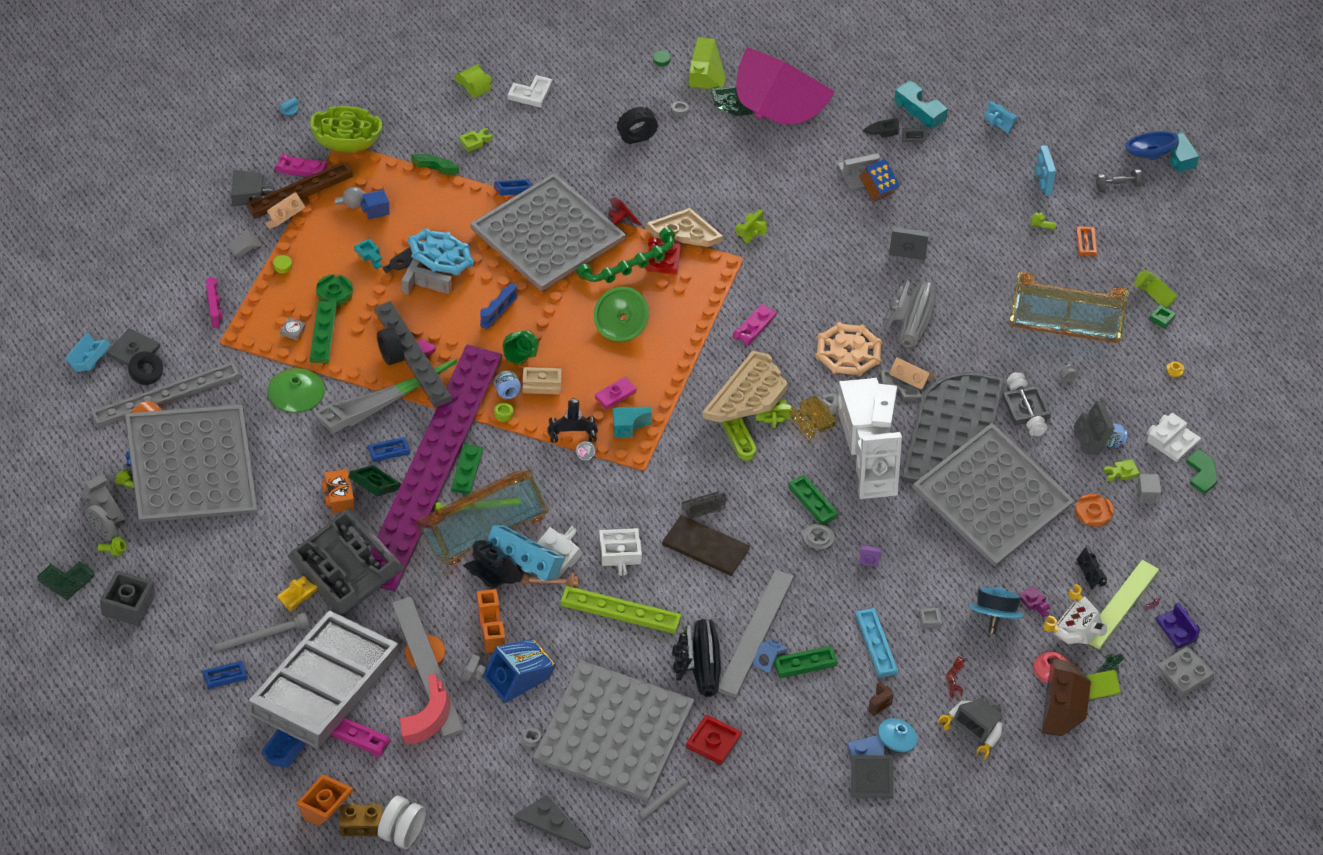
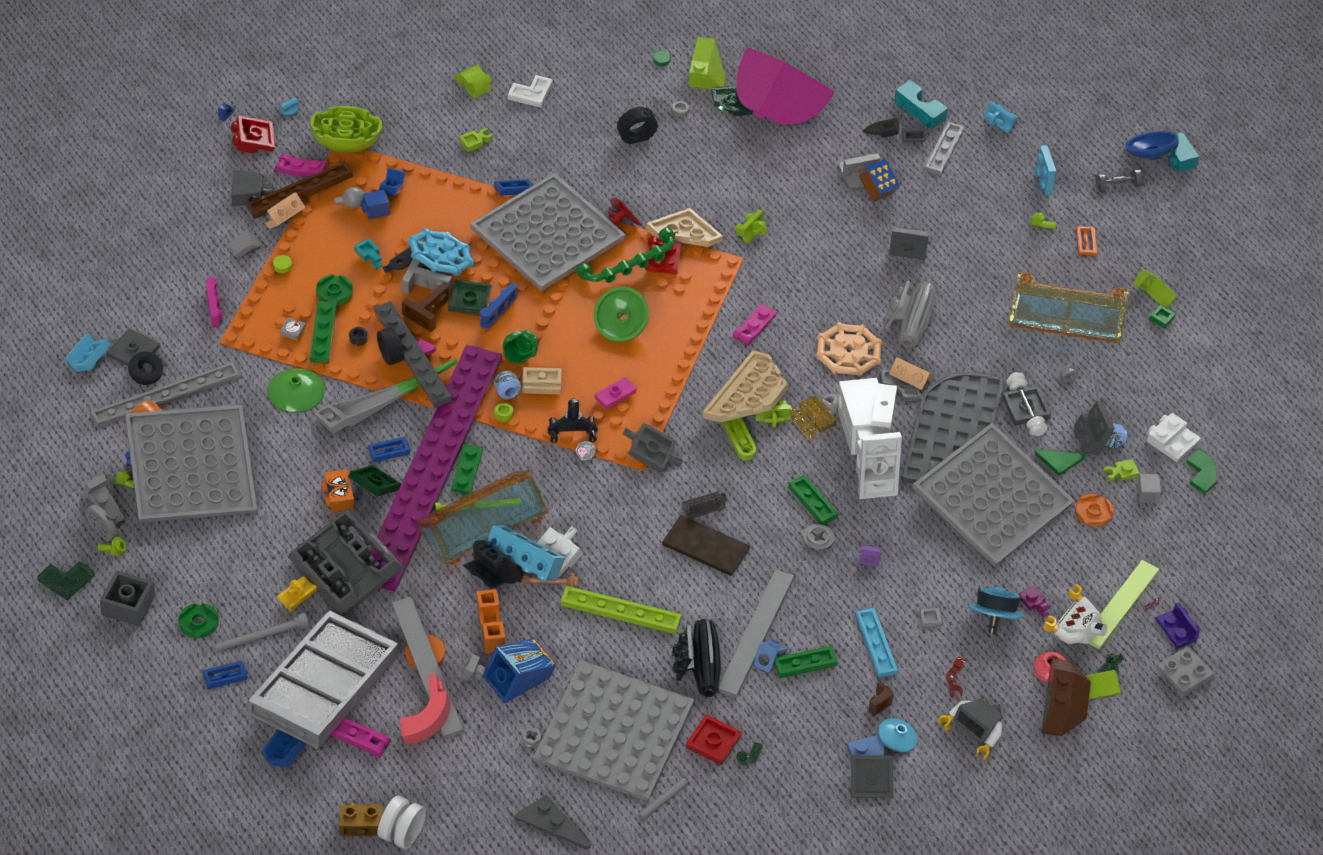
orange slope [296,774,354,826] -> none
green tile [411,154,459,174] -> none
white plate [599,528,642,576] -> none
teal arch [612,407,652,438] -> none
black hinge [1076,547,1107,589] -> none
yellow plate [1166,361,1185,377] -> none
none -> green tile [178,603,219,638]
none -> blue tile [218,103,234,121]
none -> red plate [231,115,275,154]
none -> black tile [349,327,368,346]
none -> blue bracket [379,168,405,196]
none -> reddish brown bracket [402,283,449,332]
none -> dark green tile [448,280,492,316]
none -> dark grey plate [622,422,683,473]
none -> clear green arm [736,743,763,766]
none -> light grey tile [924,121,965,176]
none -> green tile [1035,449,1085,476]

